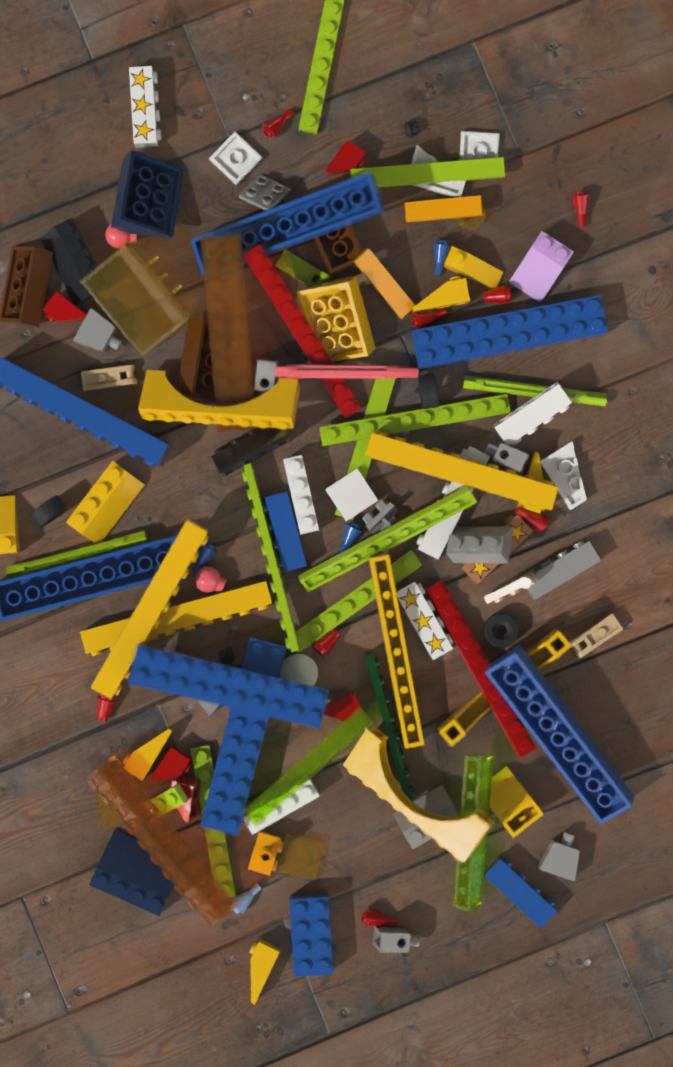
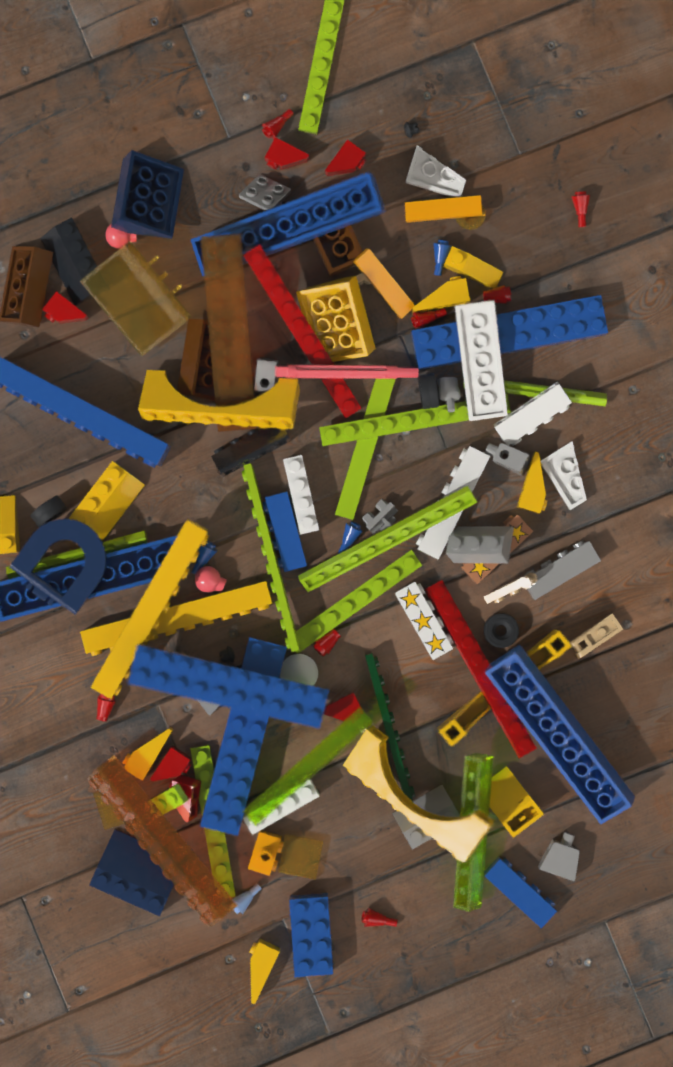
light grey torso [73,308,123,352] -> none
tan plate [81,365,137,391] -> none
white brick [129,66,161,148] -> none
white tile [209,131,263,186] -> none
lime plate [275,249,331,287] -> none
white tile [325,468,378,521] -> none
lime tile [350,157,505,188] -> none
yellow brick [365,431,558,511] -> none
yellow brick [368,554,424,749] -> none
light grey torso [373,926,420,953] -> none
white tile [459,131,500,161] -> none
lavender slope [508,231,574,303] -> none
red cone [515,506,548,532] -> none
none -> dark blue piece [10,519,107,615]
none -> red slope [265,137,310,170]
none -> light grey piece [438,377,461,412]
none -> white plate [455,300,508,421]

